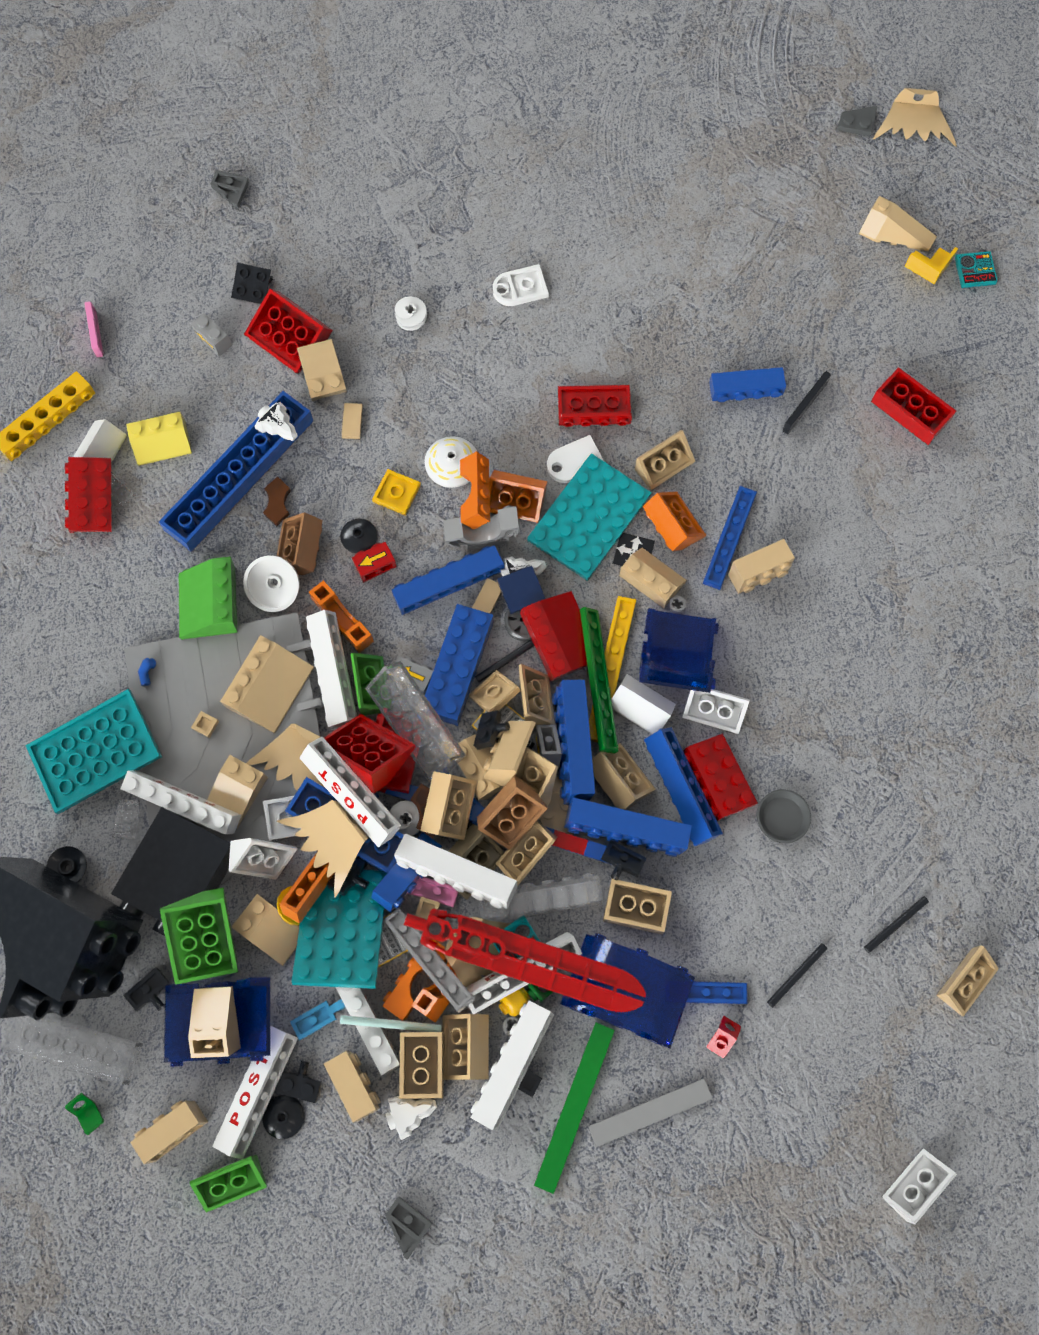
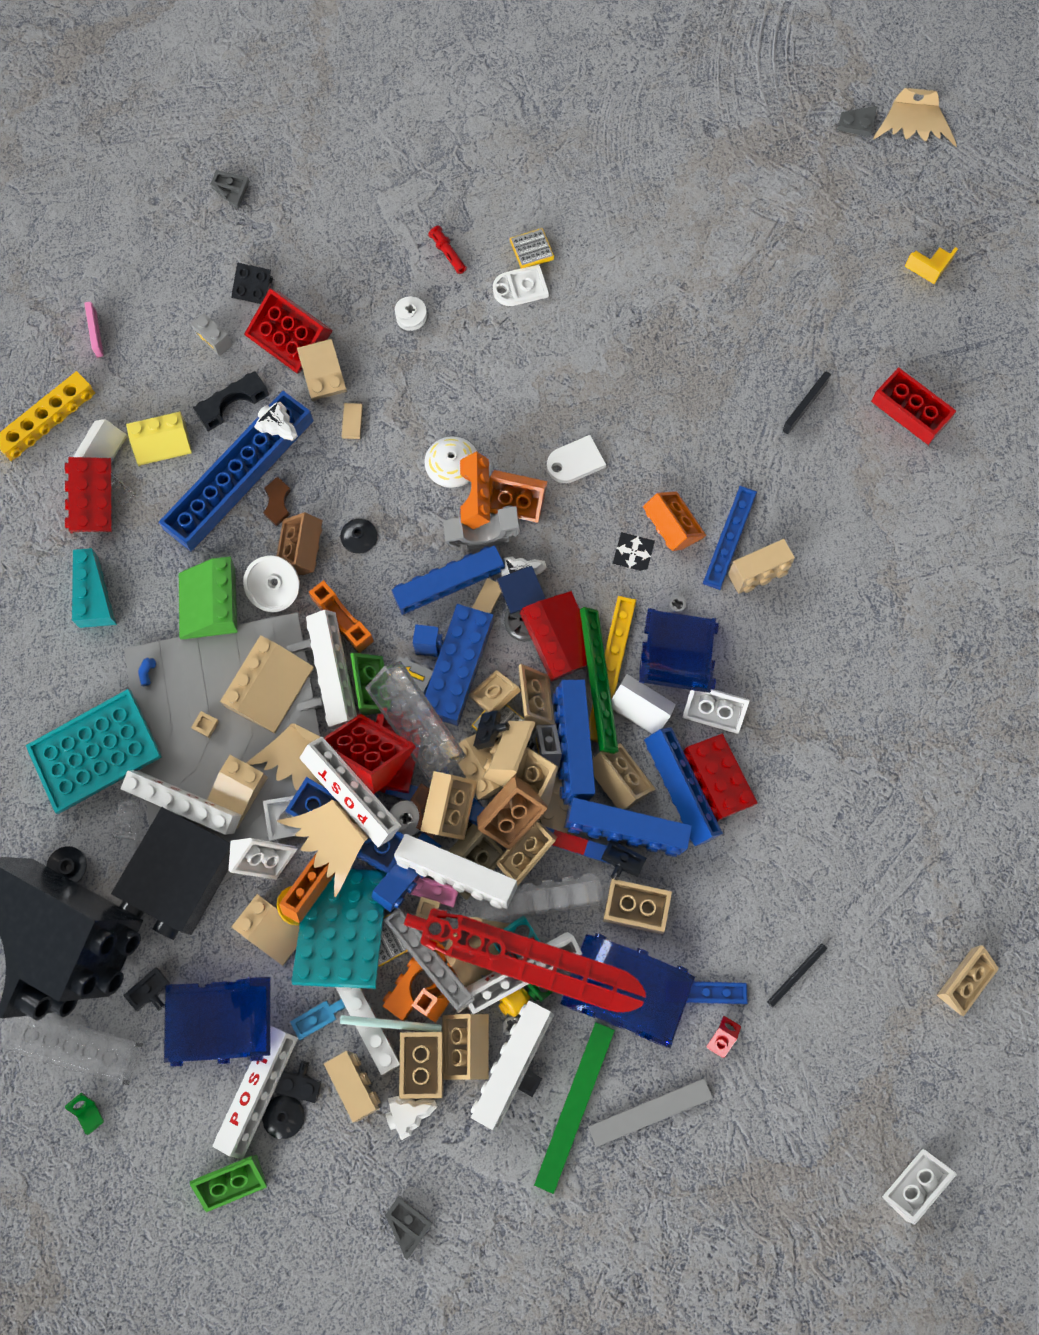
tan brick [130,1100,208,1164] -> none
bright green slope [160,887,238,985] -> none
tan slope [188,986,241,1058] -> none
black plate [327,856,370,896] -> none
red brick [351,542,397,583] -> none
yellow tile [372,469,421,516] -> none
black bar [475,639,534,682] -> none
teal plate [527,453,652,581] -> none
red bracket [558,385,632,427] -> none
tan slope [619,548,687,609] -> none
tan slope [635,430,696,490] -> none
blue brick [709,367,786,402] -> none
dark grey piece [757,789,811,843] -> none
tan wedge [859,196,937,252] -> none
black bar [864,896,929,953] -> none
tile [955,251,998,288] -> none
none -> teal wedge [72,548,117,628]
none -> black arch [193,371,269,432]
none -> blue brick [413,624,443,657]
none -> red pin [428,226,467,274]
none -> tile [510,228,554,268]

